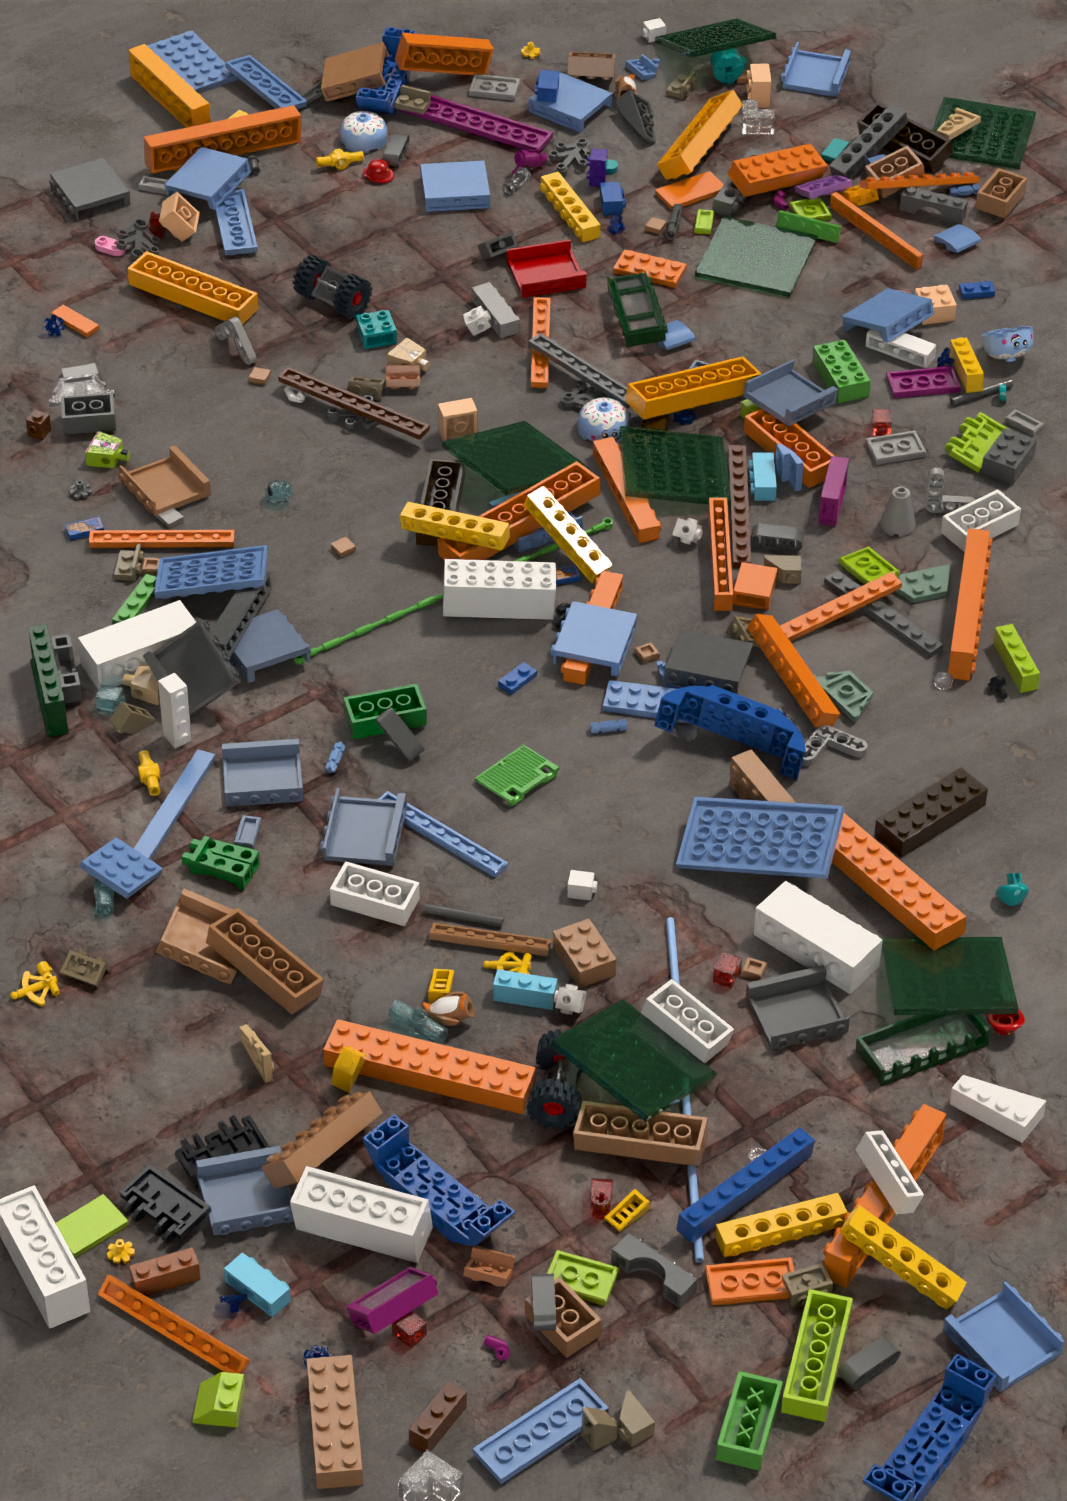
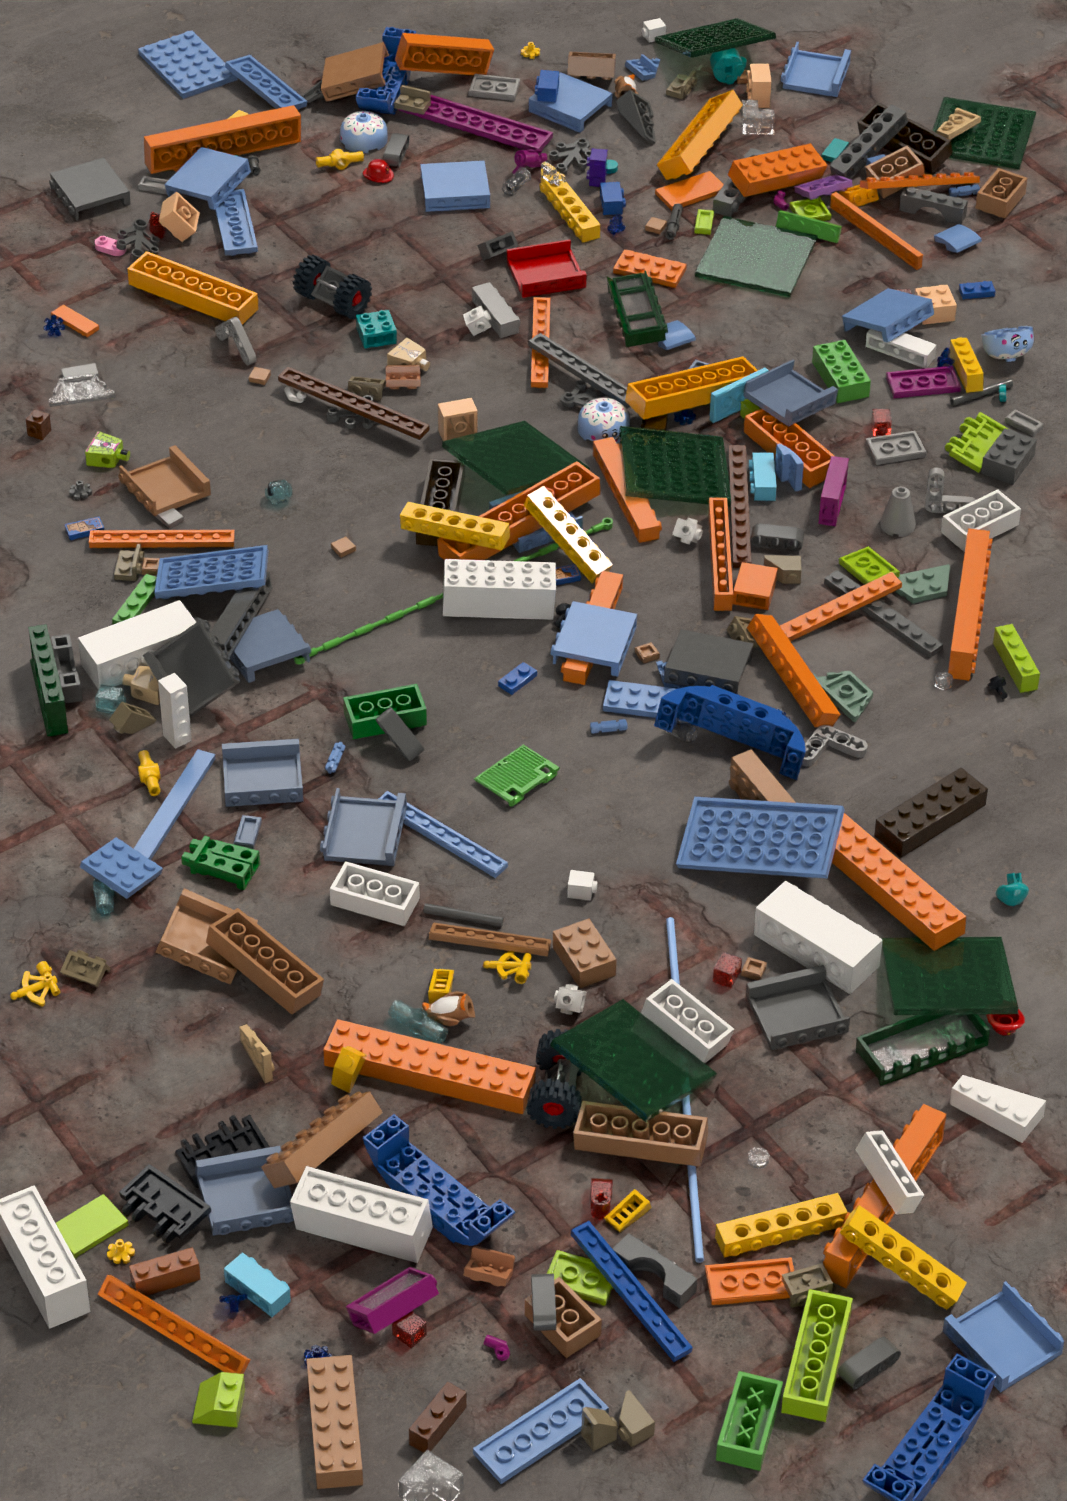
dark grey brick [61,392,116,434] -> none
light orange brick [128,44,211,128] -> none
medium azure brick [493,969,557,1010] -> none
blue brick [676,1127,815,1243] -> none
none -> clear plate [541,161,566,186]
none -> blue plate [570,1221,693,1362]
none -> medium azure tile [710,368,769,423]

